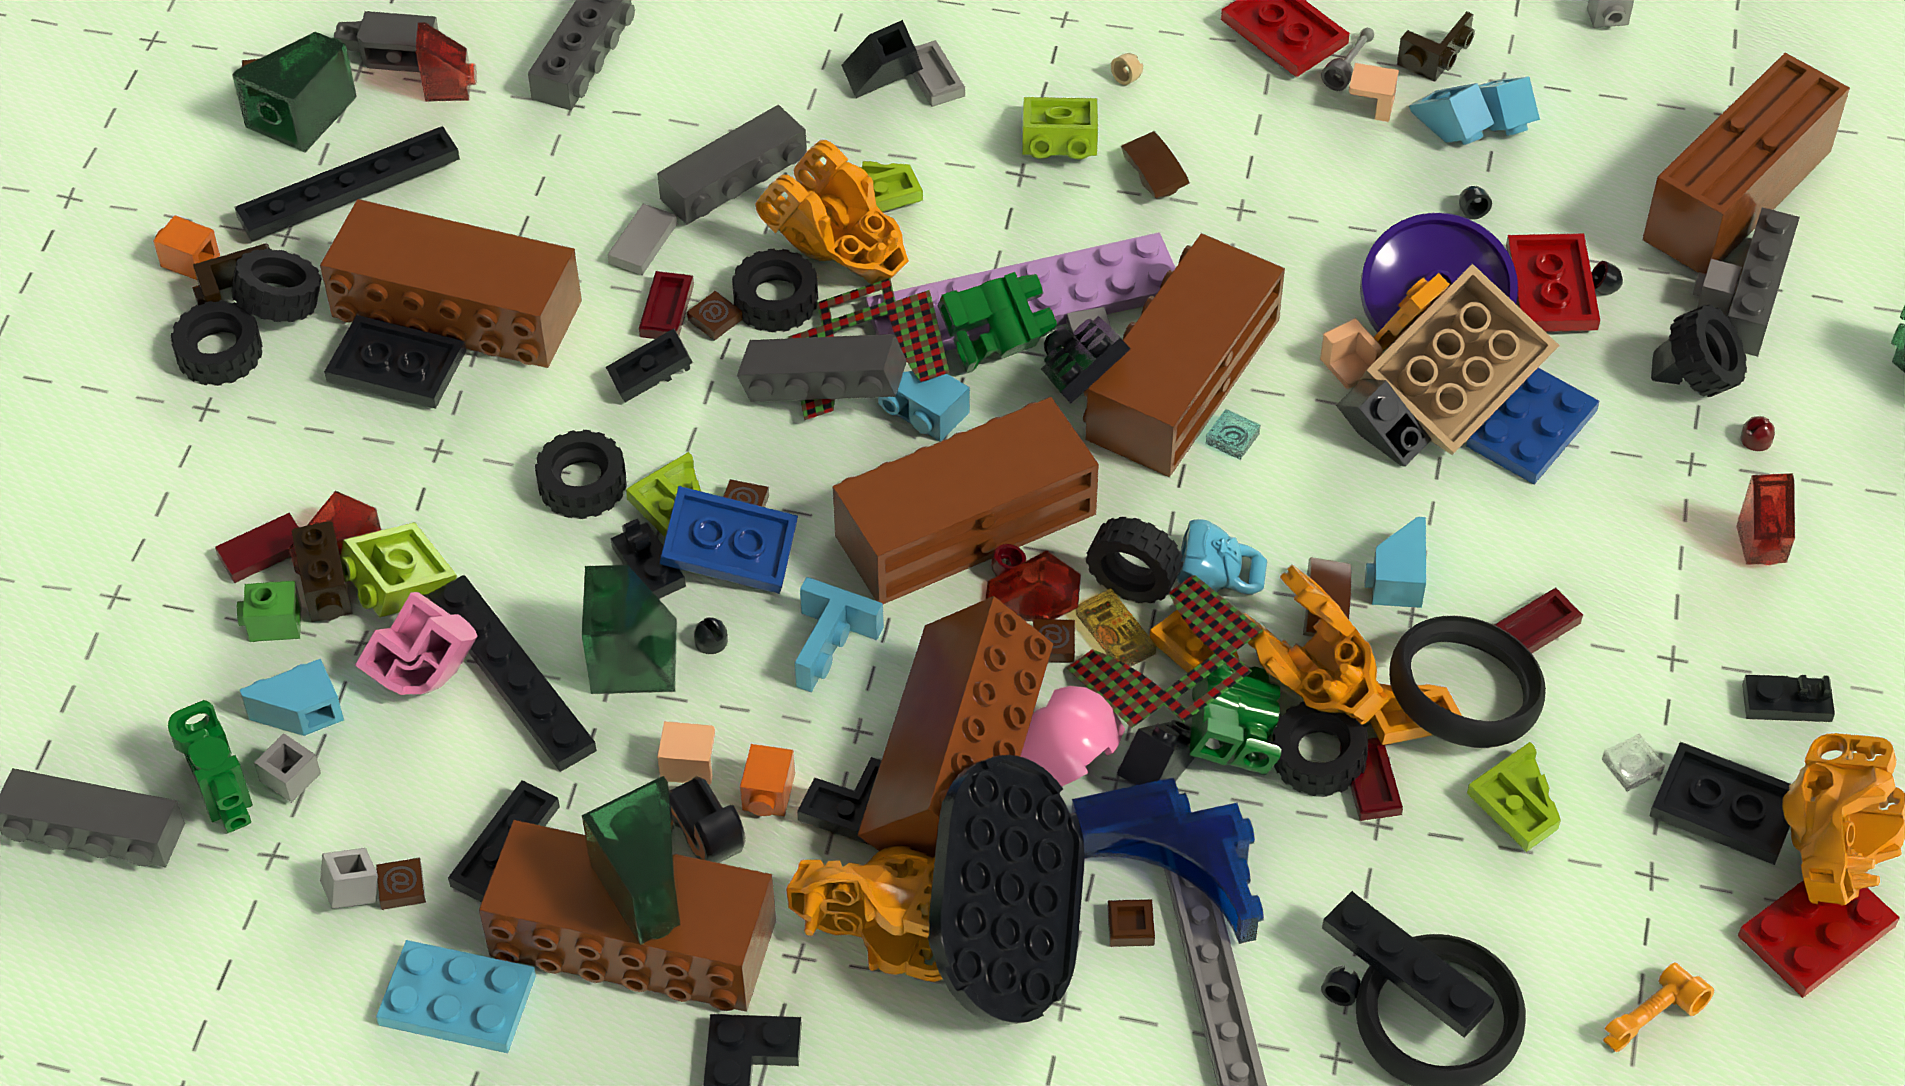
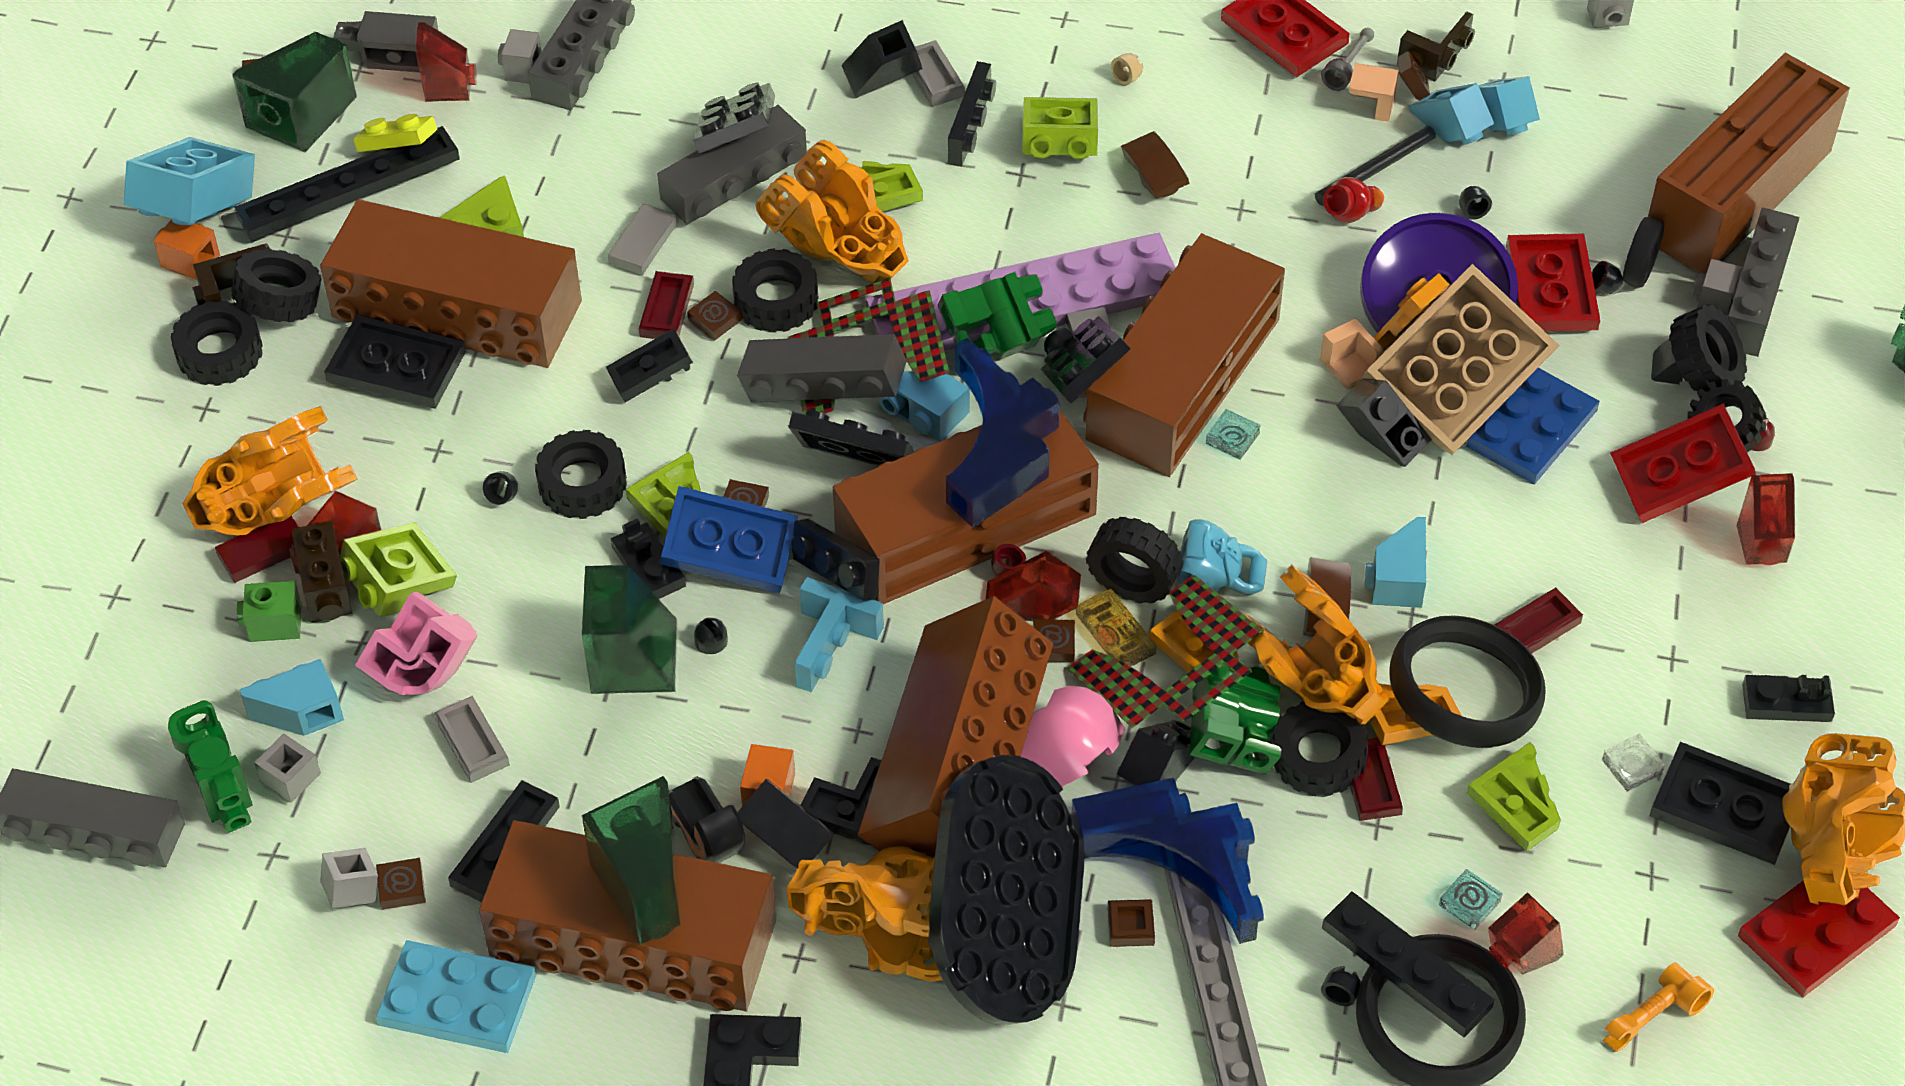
black plate [429,575,597,772] -> none
light nougat panel [657,721,715,785] -> none
none -> medium azure brick [124,137,255,225]
none -> light orange animal [182,406,358,536]
none -> neon yellow plate [353,114,437,152]
none -> light grey tile [434,696,510,783]
none -> lime wing [440,176,524,237]
none -> black hinge [483,471,518,505]
none -> light grey plate [498,29,541,83]
none -> black plate [693,82,775,154]
none -> black slope [737,778,835,869]
none -> black plate [788,410,915,466]
none -> black plate [791,518,880,601]
none -> clear blue arch [946,338,1060,528]
none -> black plate [948,61,996,167]
none -> black bar [1315,126,1436,206]
none -> red animal [1323,177,1384,223]
none -> reddish brown tile [1397,51,1430,101]
none -> clear light blue tile [1439,869,1503,930]
none -> clear red slope [1488,892,1564,975]
none -> red plate [1610,404,1756,523]
none -> black tyre [1623,217,1664,287]
none -> black tyre [1687,379,1767,452]

